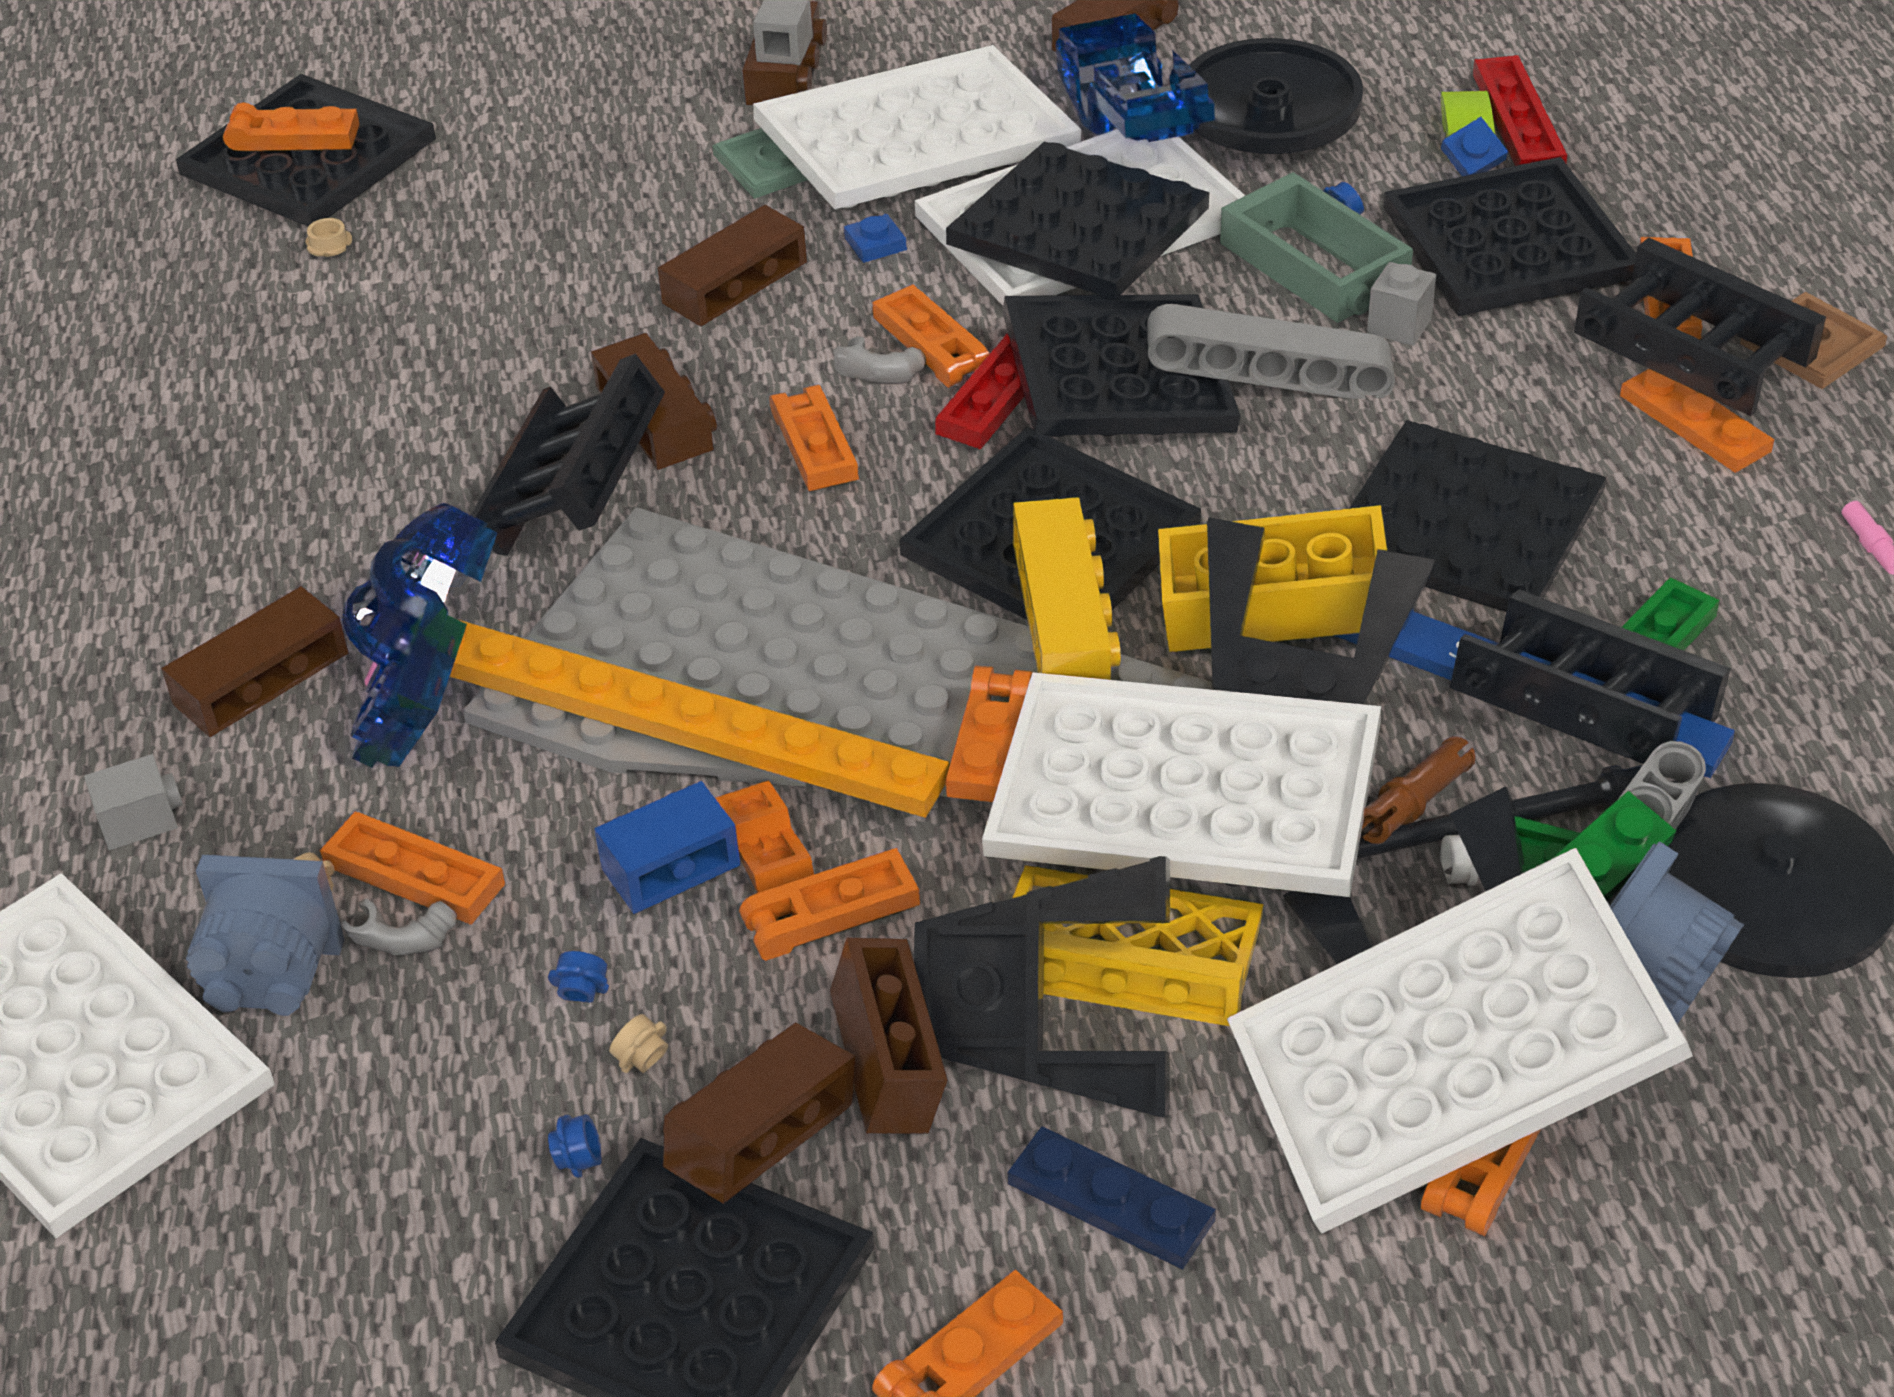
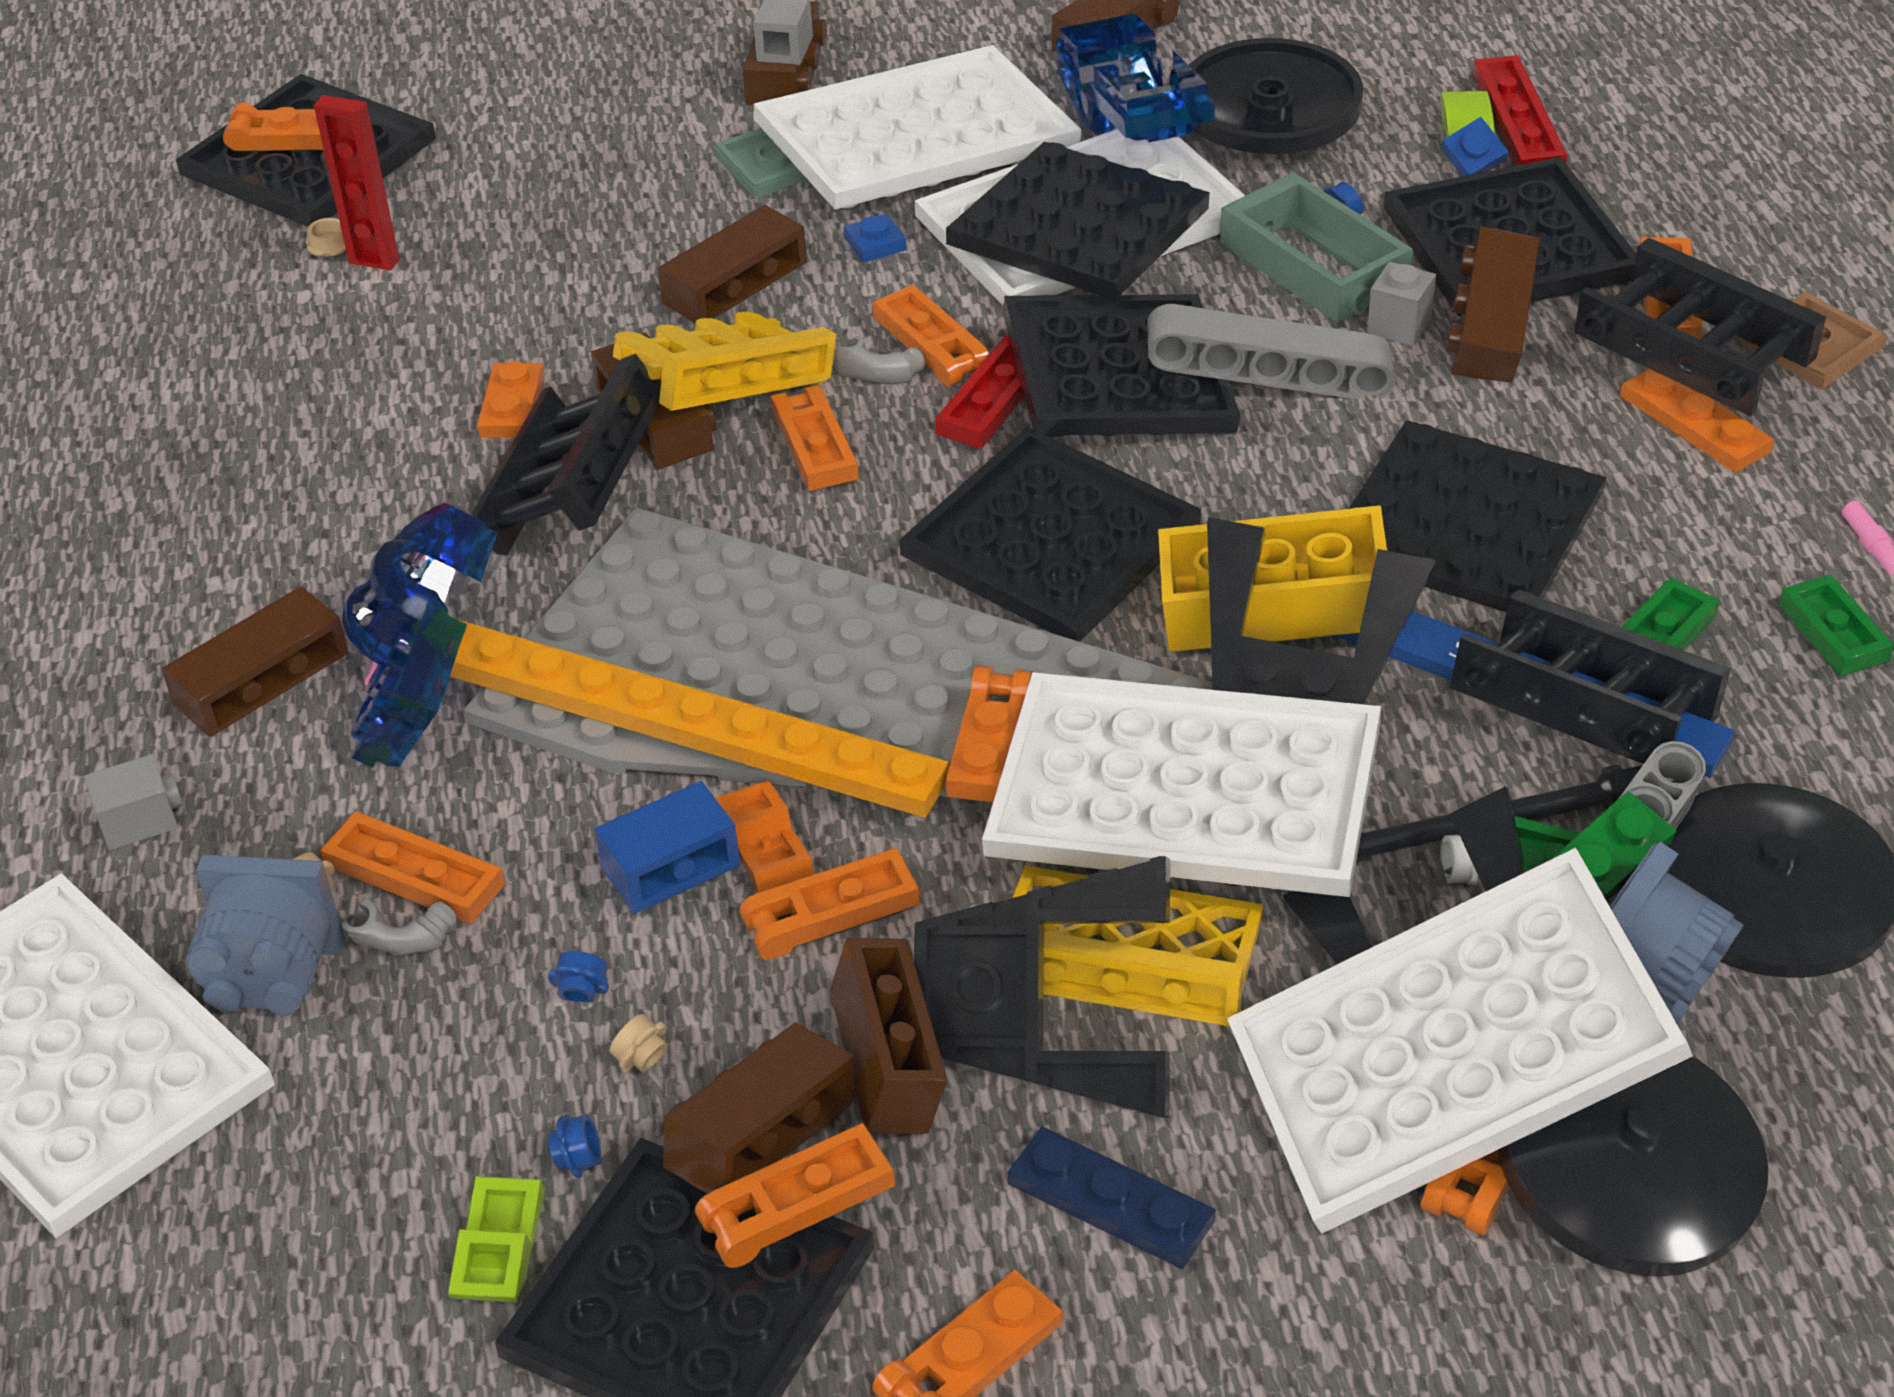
yellow brick [1013,497,1121,680] -> none
dark orange pin [1362,736,1476,844] -> none
none -> red plate [314,95,400,271]
none -> lime slope [448,1176,545,1302]
none -> orange plate [477,361,545,438]
none -> yellow fence [613,312,837,411]
none -> orange plate [695,1123,895,1268]
none -> reddish brown brick [1446,226,1540,382]
none -> black dish [1497,1057,1769,1276]
none -> green plate [1779,574,1894,676]

